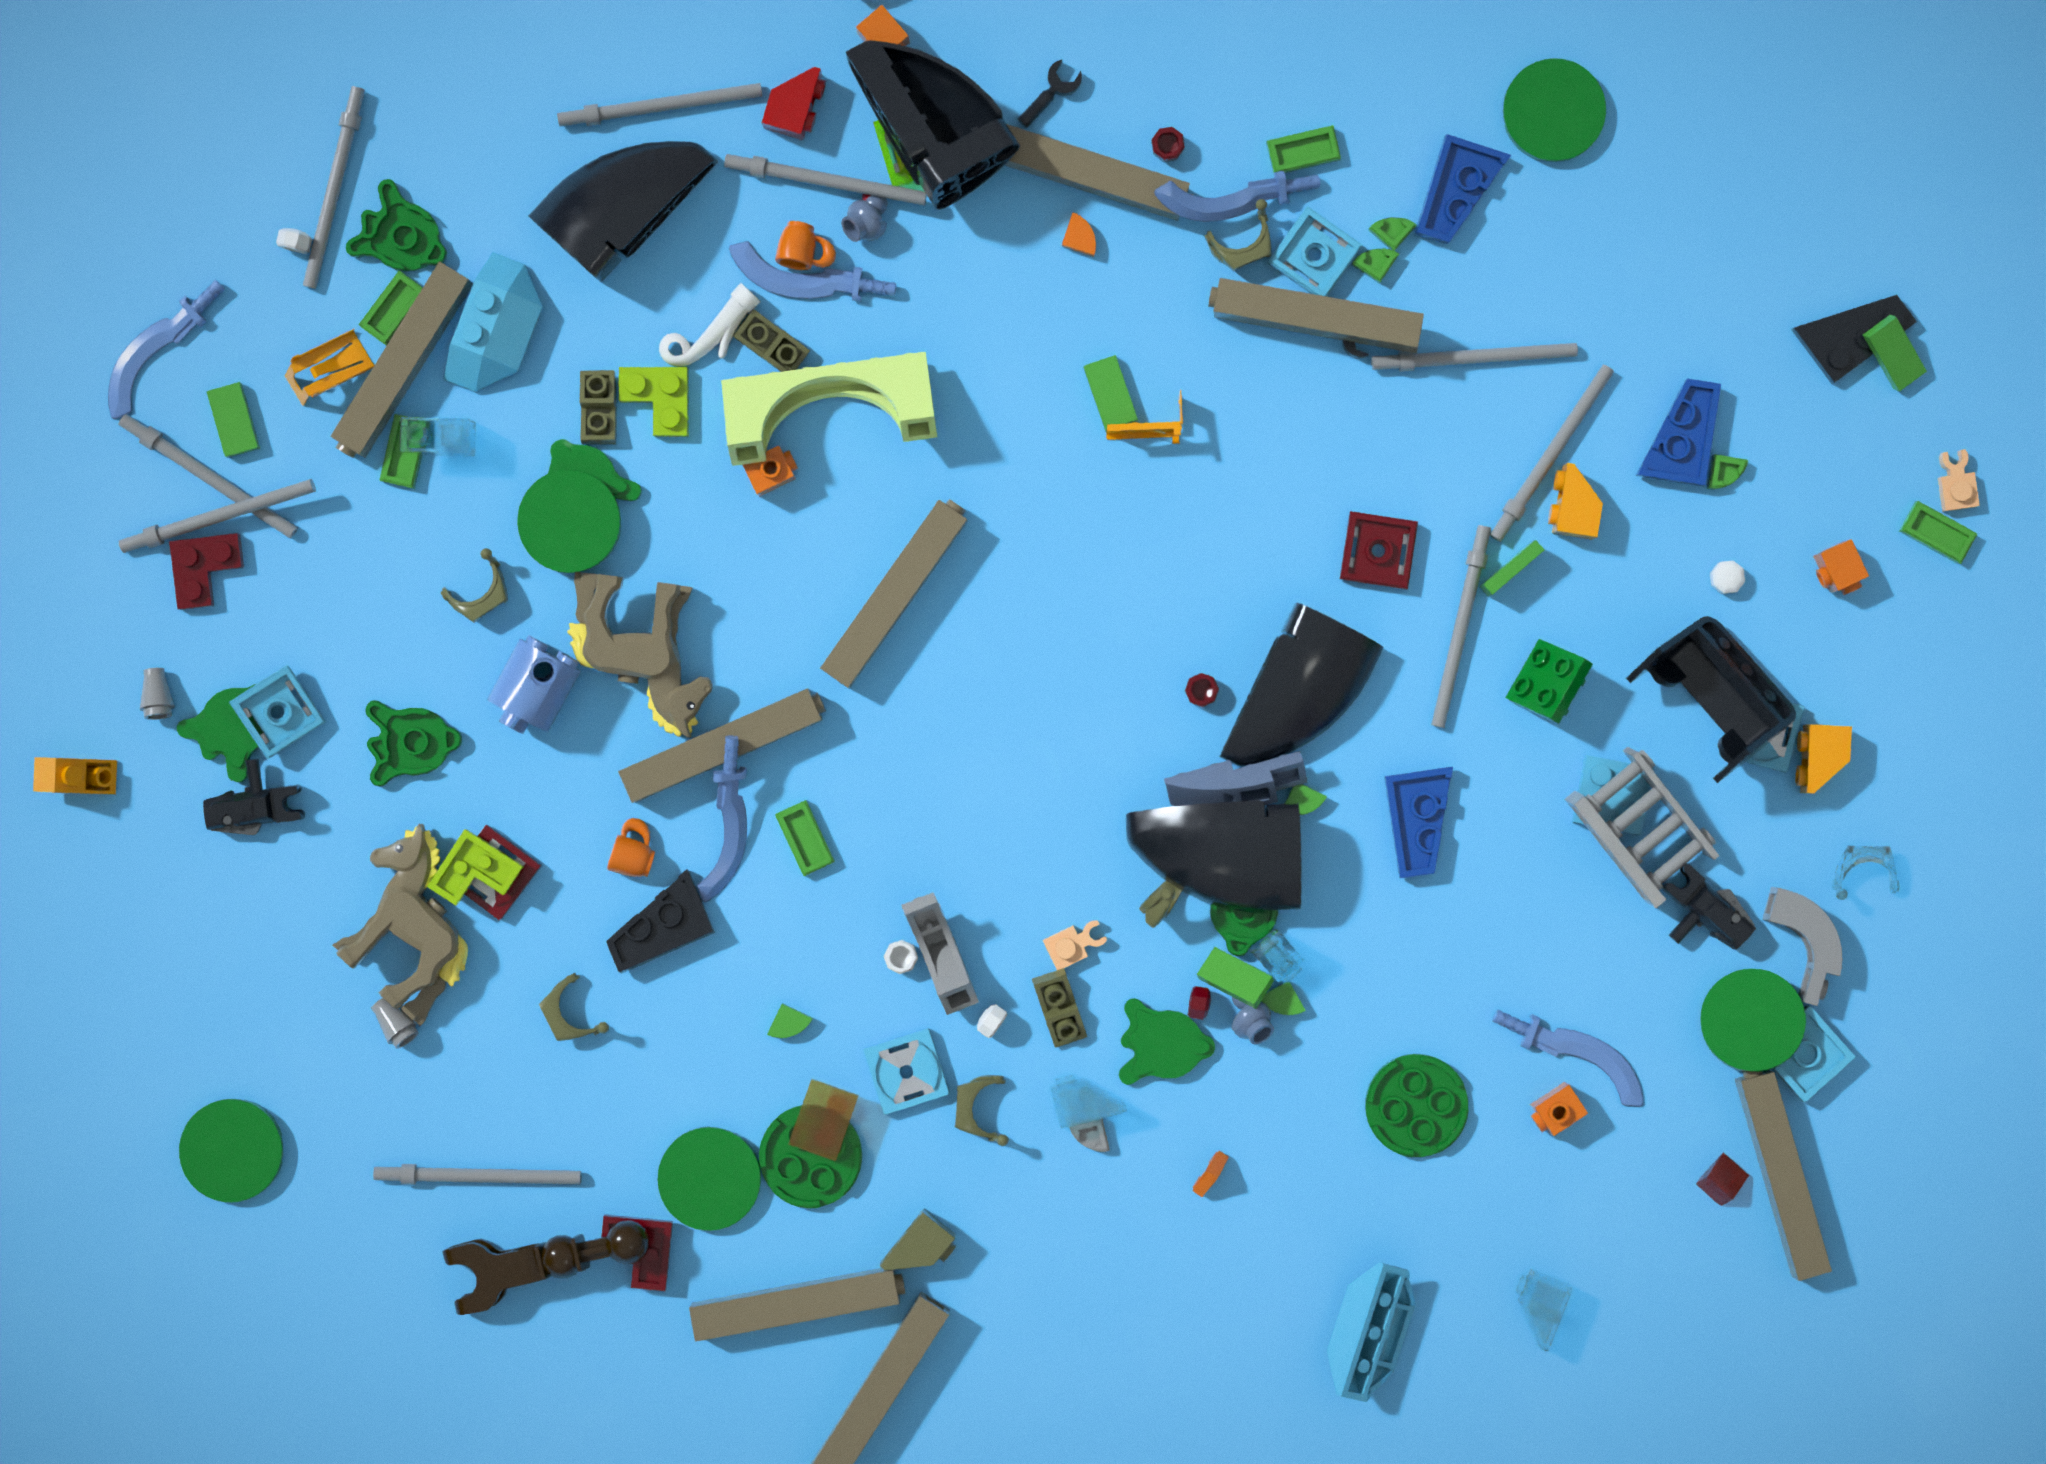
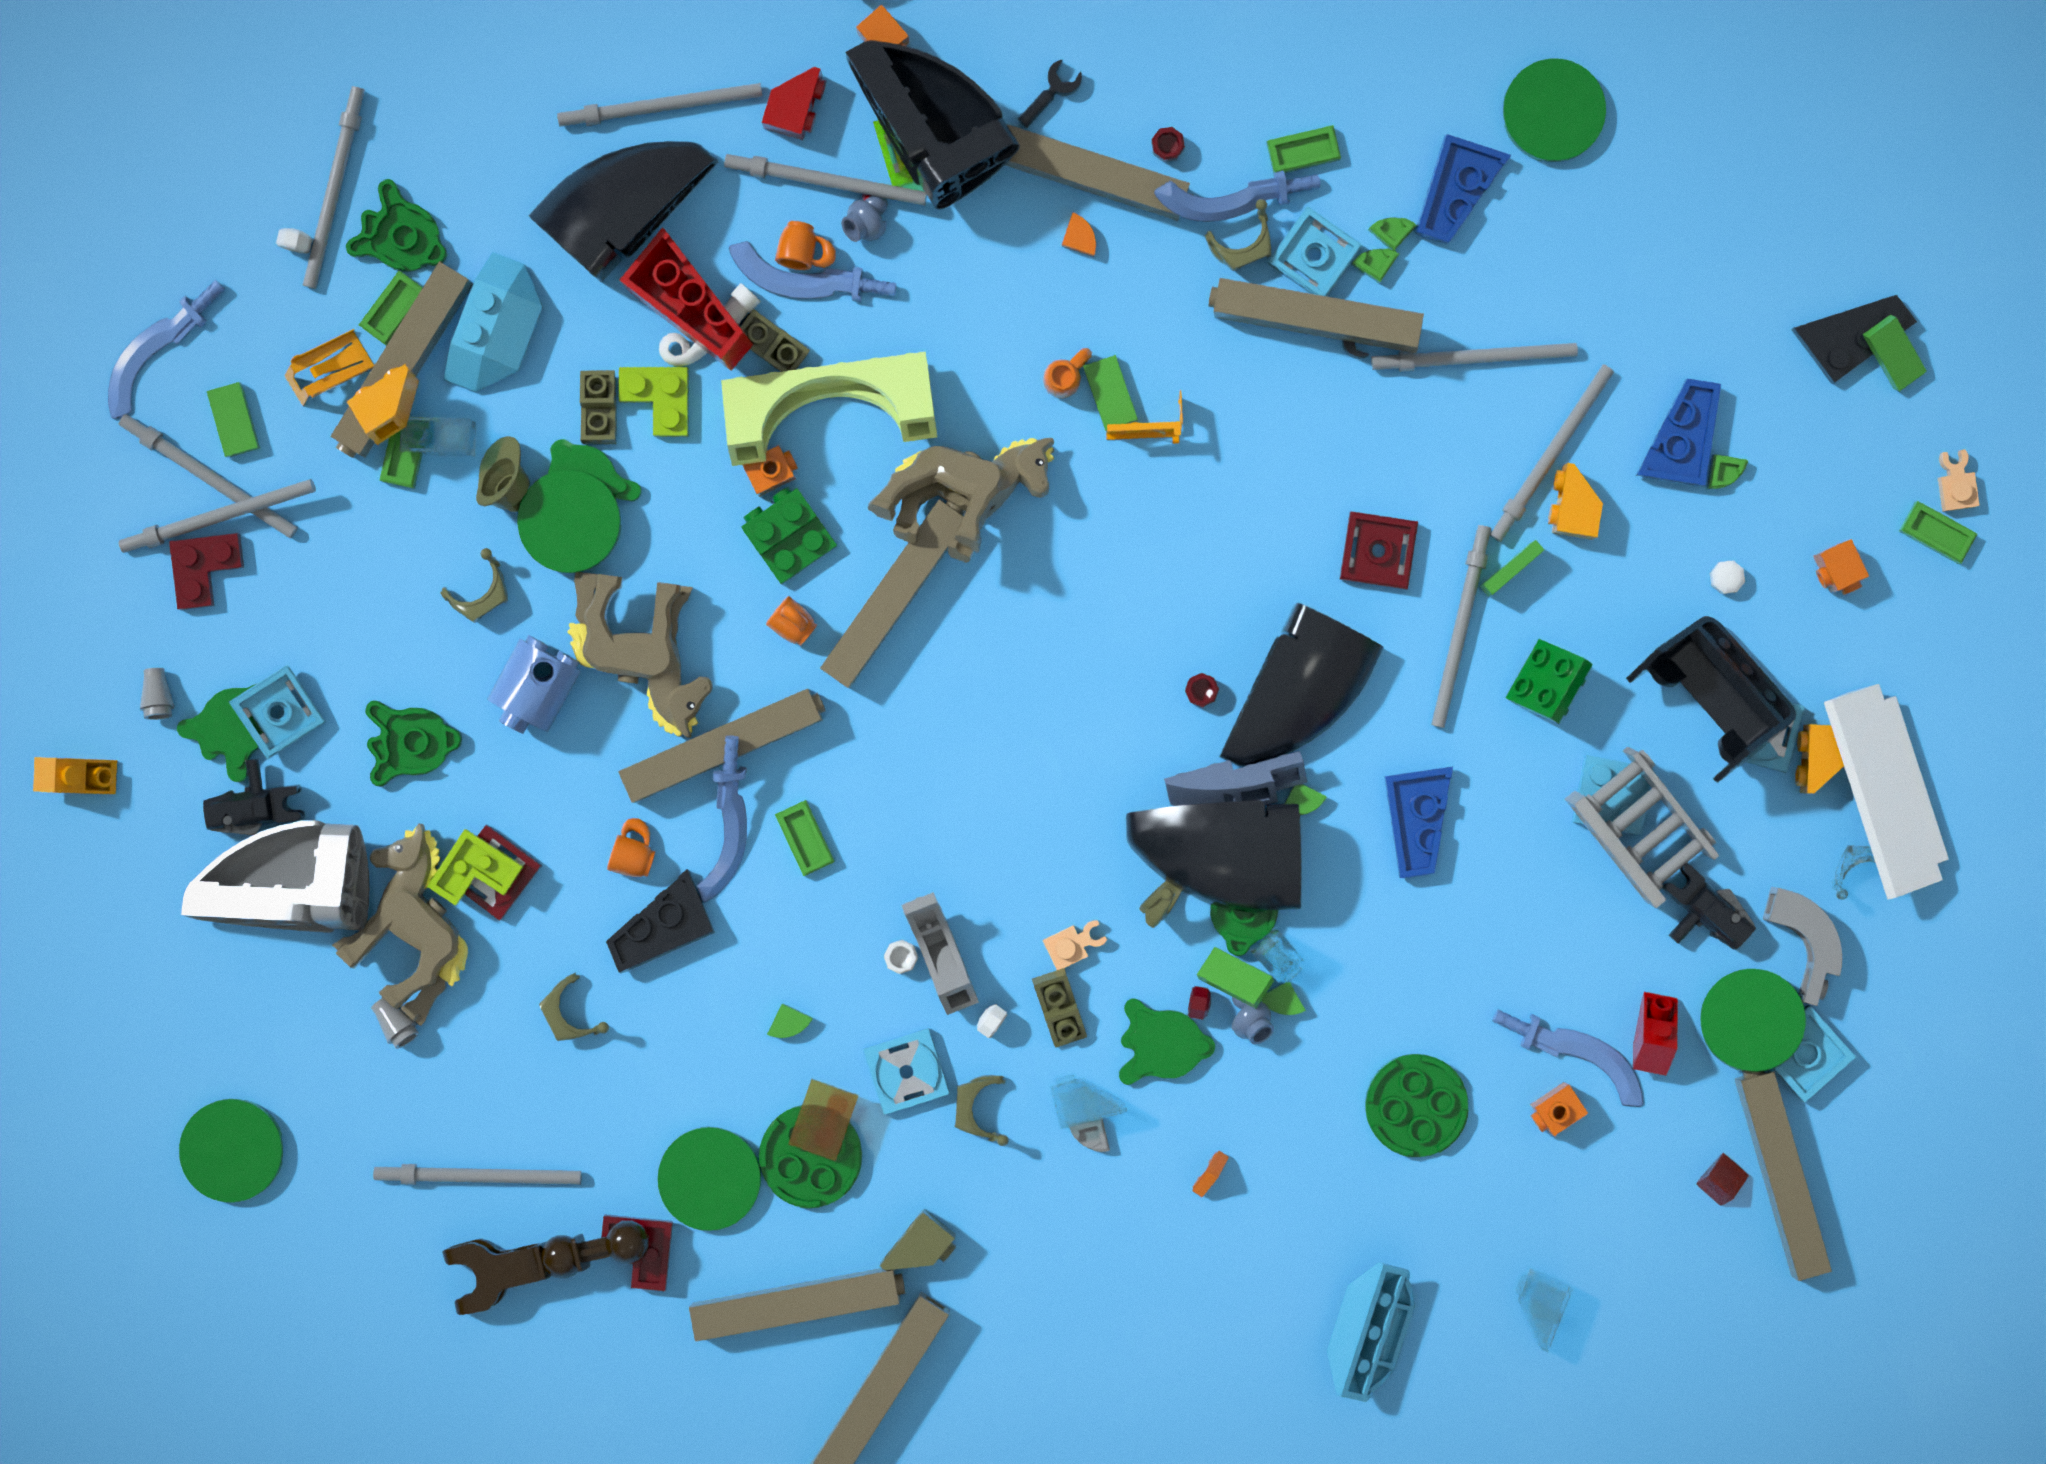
none -> light grey panel [181,820,370,933]
none -> light orange slope [346,364,419,445]
none -> olive piece [476,436,530,513]
none -> red wedge [619,227,753,371]
none -> green plate [741,487,837,585]
none -> orange piece [766,596,817,646]
none -> dark tan animal [868,437,1054,563]
none -> orange piece [1043,348,1092,399]
none -> red slope [1633,992,1678,1076]
none -> white slope [1824,684,1949,900]

